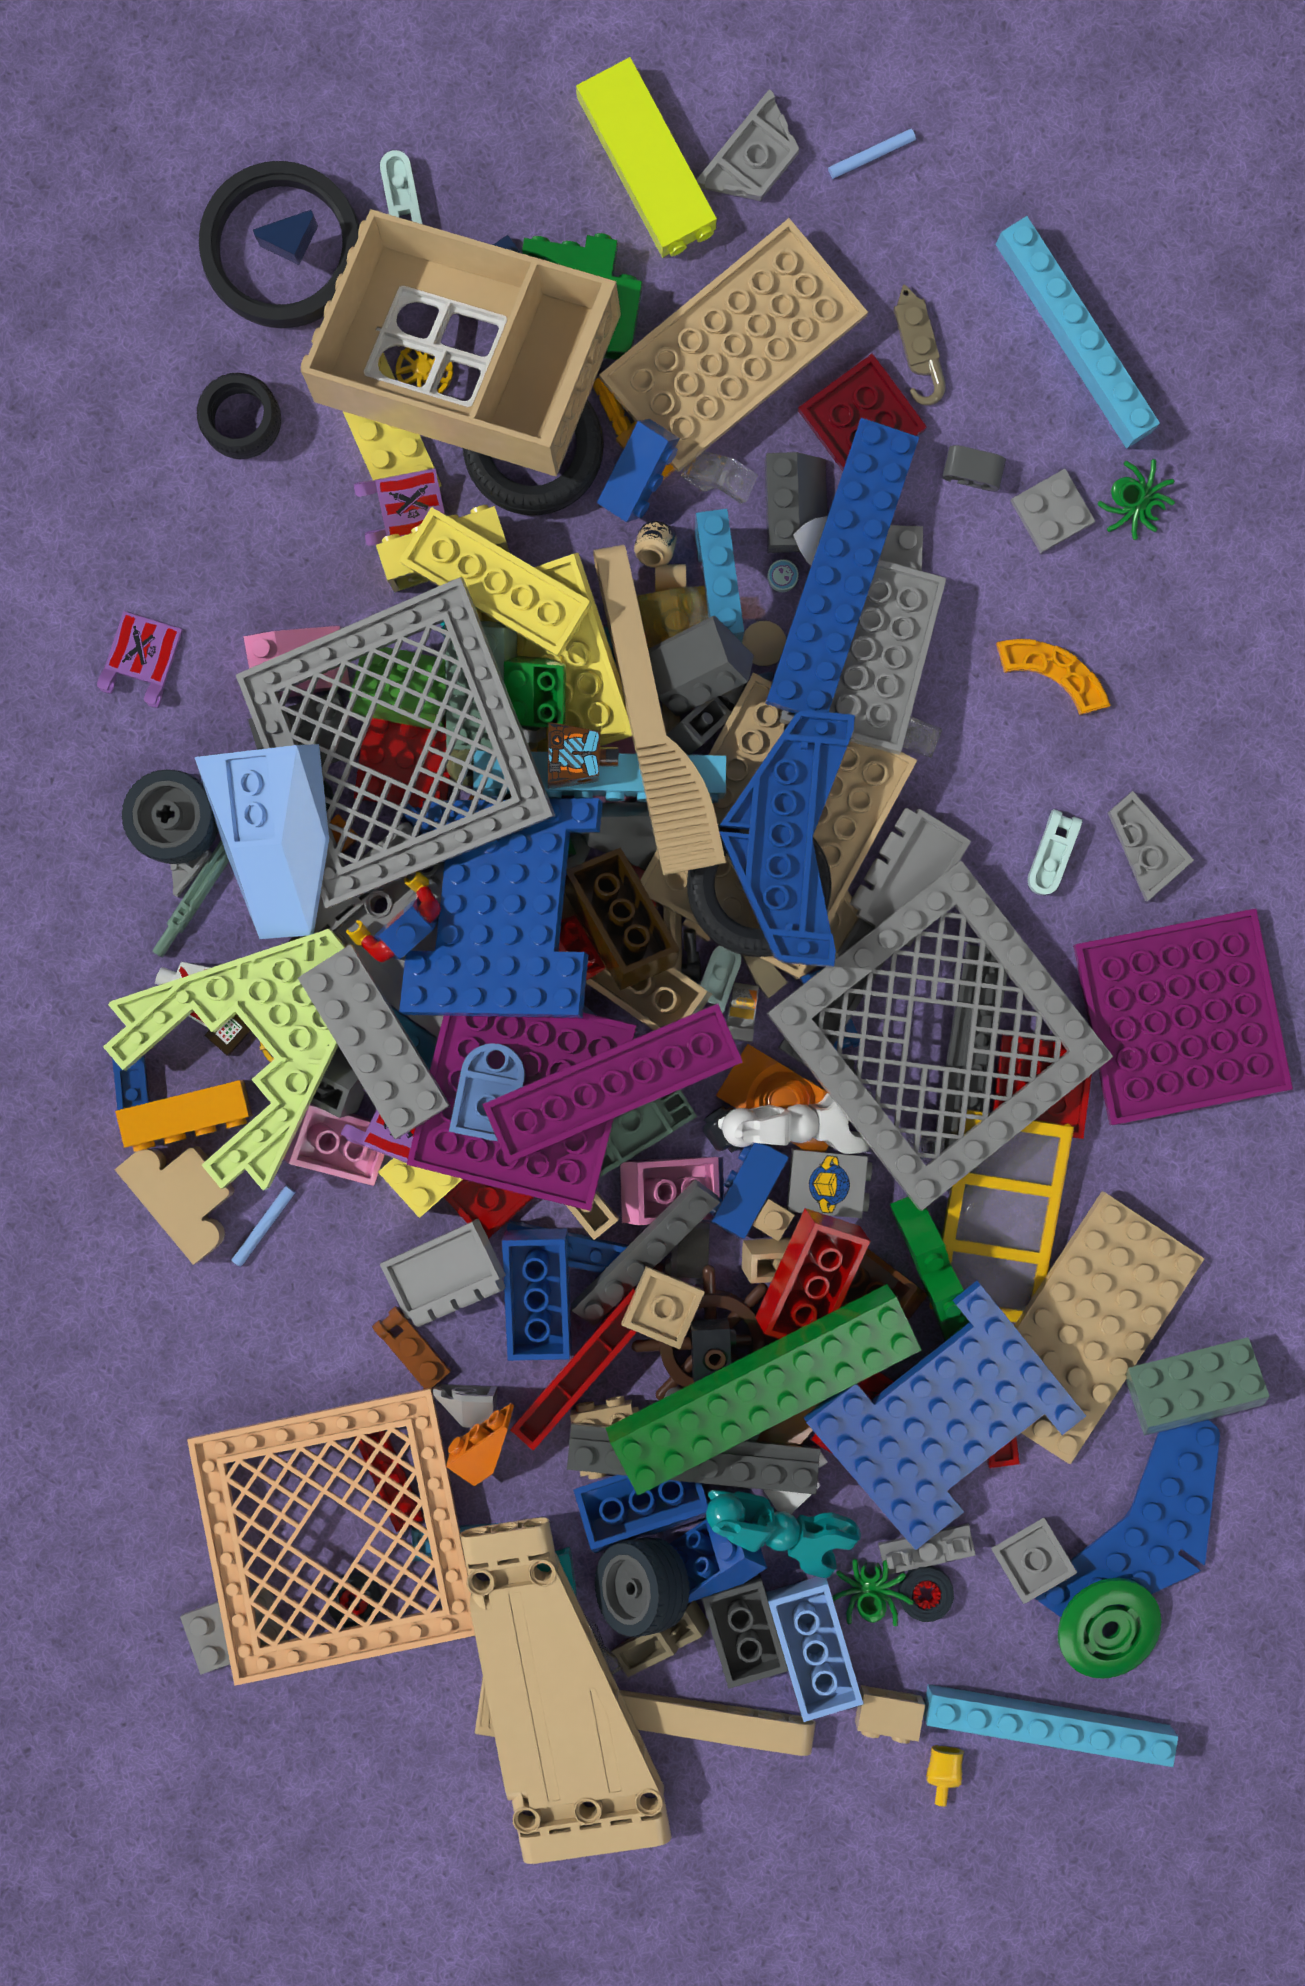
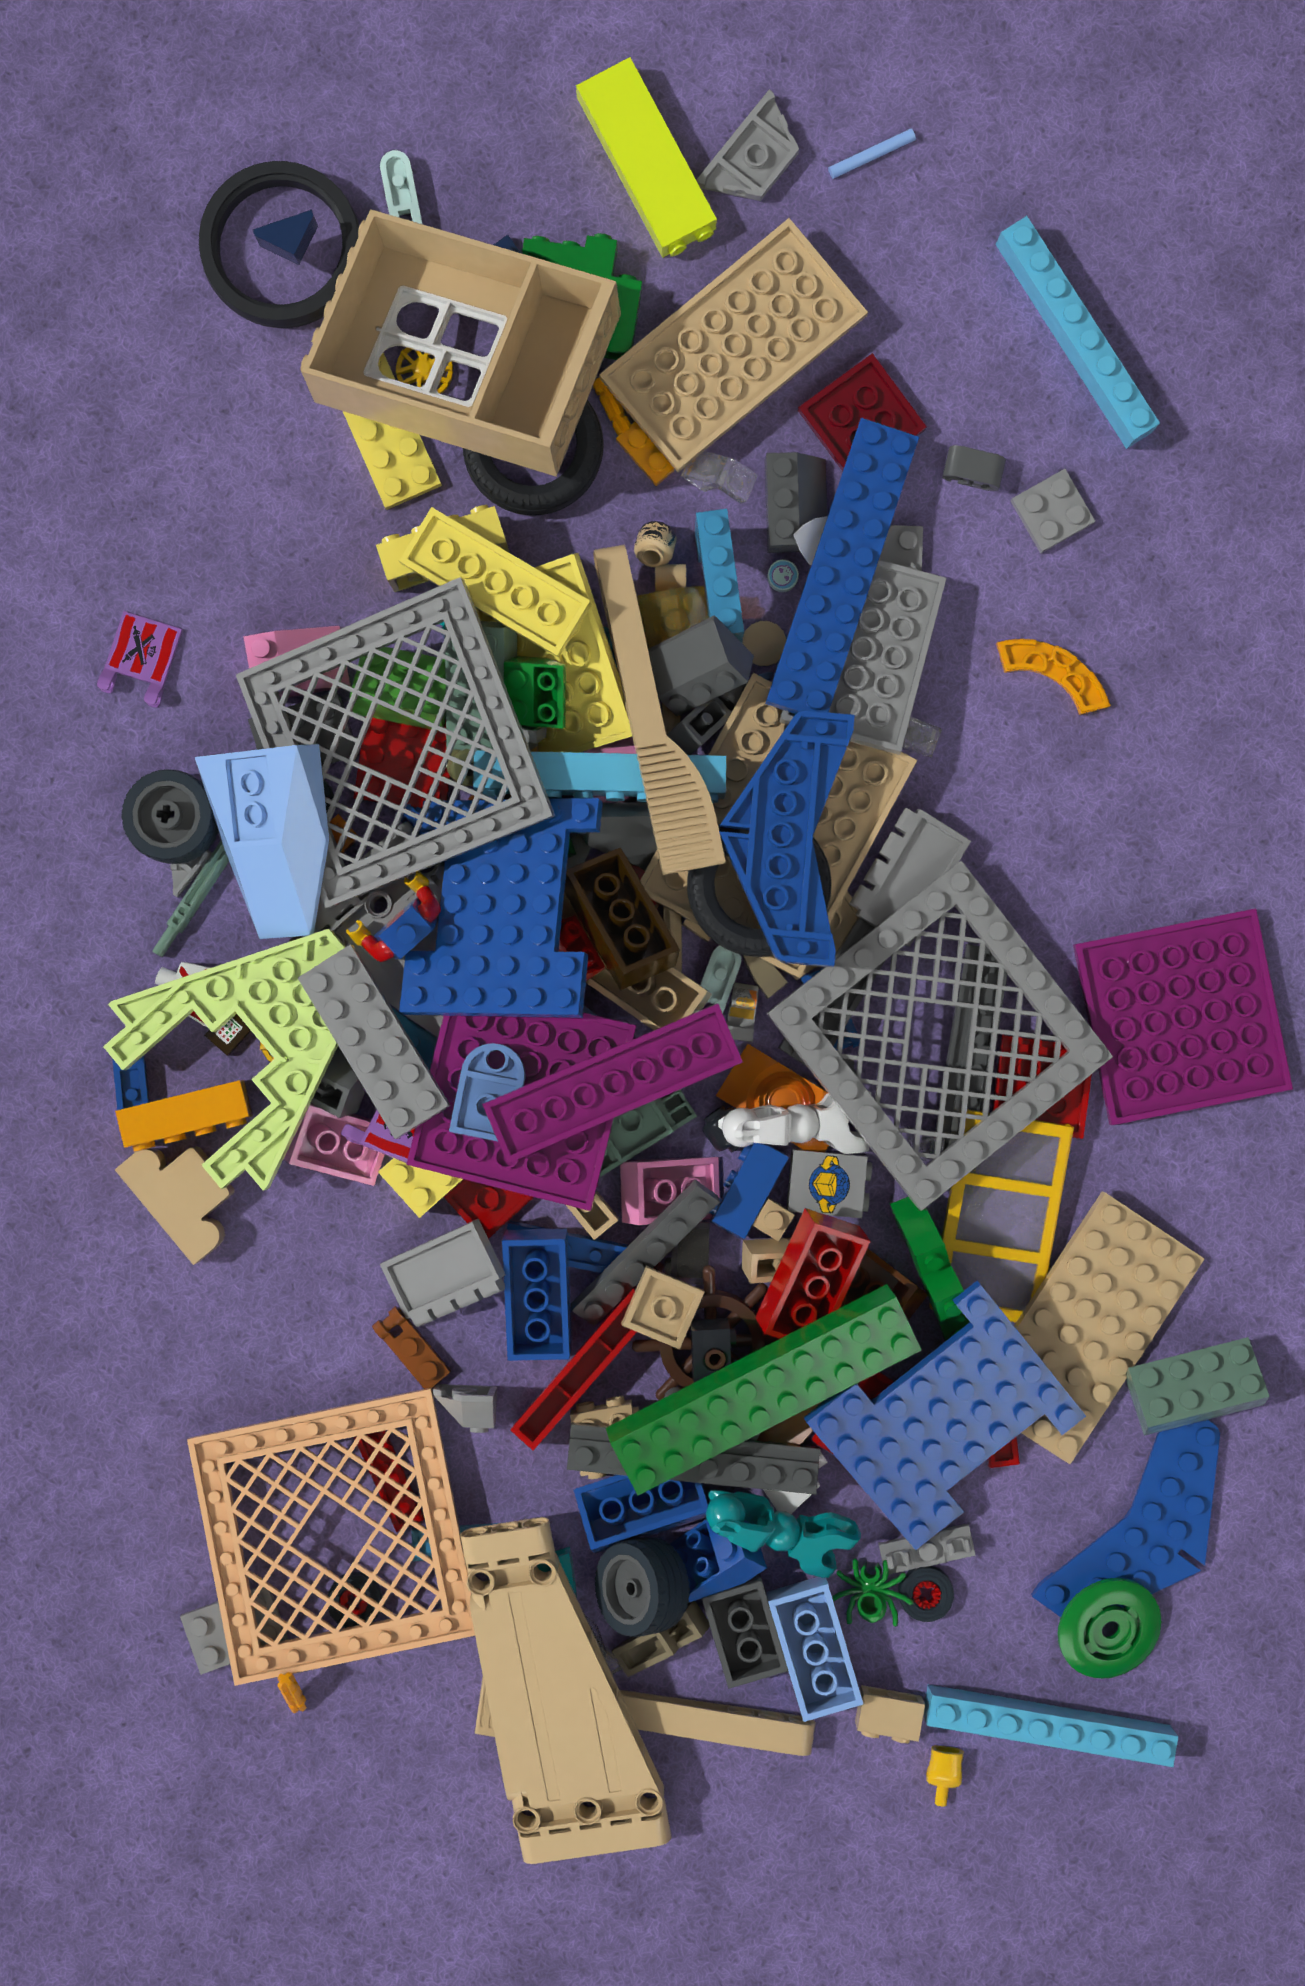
black tyre [197,373,281,459] -> none
light blue bar [232,1185,296,1267] -> none
flag [354,468,445,546] -> none
orange slope [446,1403,514,1486] -> none
torso [548,723,619,789] -> none
blue brick [597,419,680,522] -> none
black plate [681,928,701,985] -> none
dark tan plate [893,284,946,405] -> none
light grey plate [991,1518,1077,1604] -> none
light aqua plate [1027,809,1082,895] -> none
green animal [1097,459,1175,540] -> none
light grey wing [1107,791,1194,901] -> none
none -> light orange axle [277,1672,307,1713]

